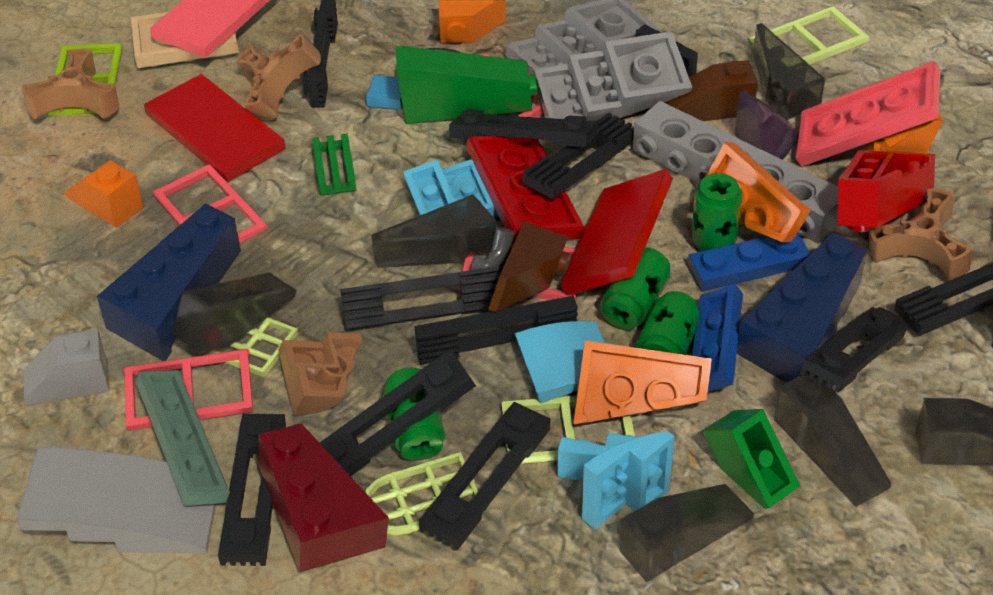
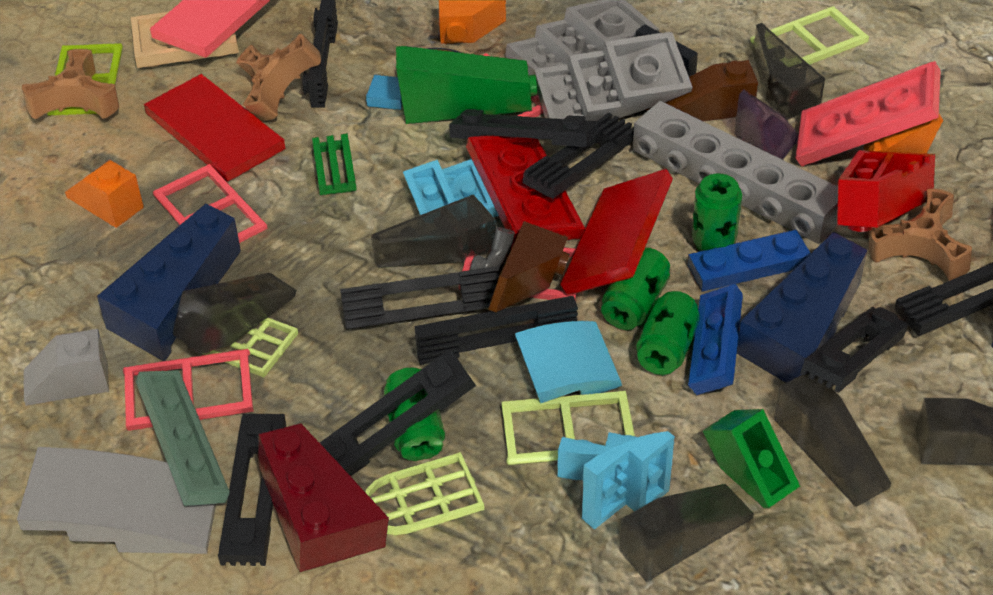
medium nougat slope [278,332,362,416] -> none
black container [419,402,551,551] -> none
orange wing [573,341,712,425] -> none
orange wing [690,142,811,242] -> none

